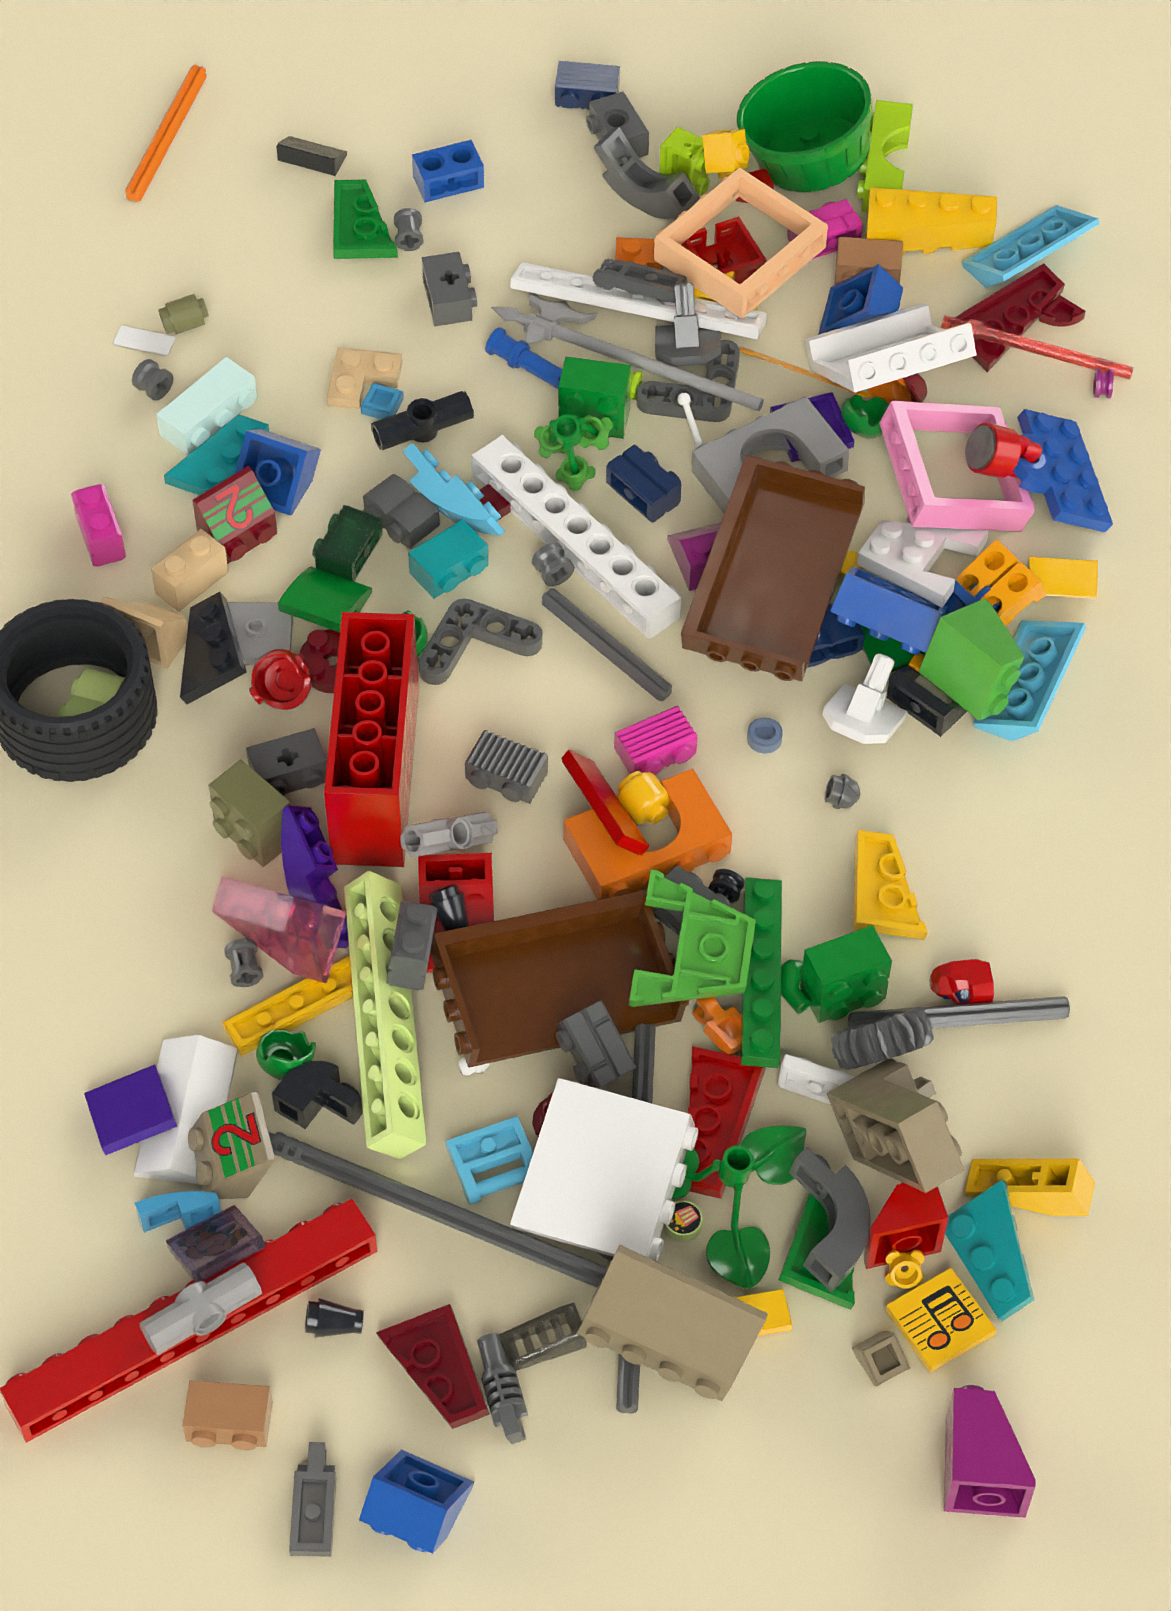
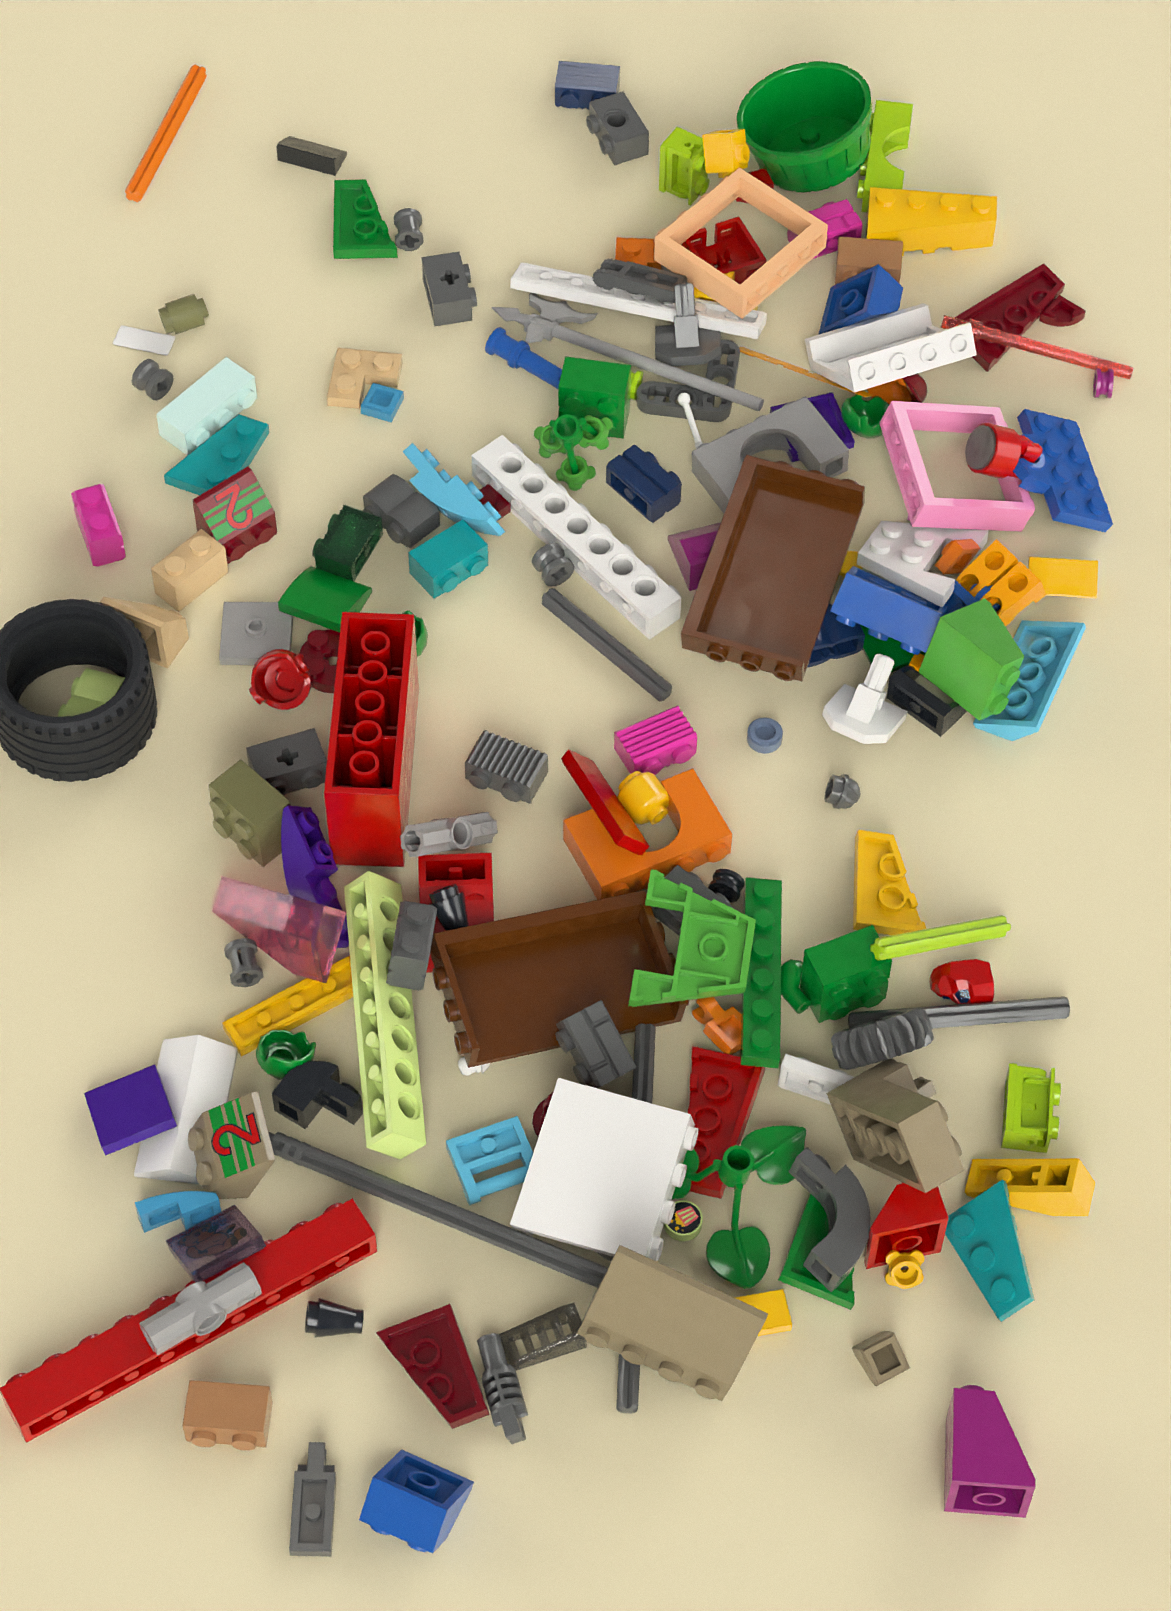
black wing [180,592,247,705] -> none
blue slope [235,429,321,516] -> none
black piece [371,391,474,450] -> none
blue brick [412,139,484,203] -> none
dark grey beam [419,598,543,685] -> none
dark grey arch [593,127,700,219] -> none
yellow tile [885,1268,997,1373] -> none
medium azure slope [961,205,1099,288] -> none
none -> lime axle [870,915,1011,960]
none -> orange plate [935,539,981,575]
none -> lime hinge [1001,1063,1061,1153]

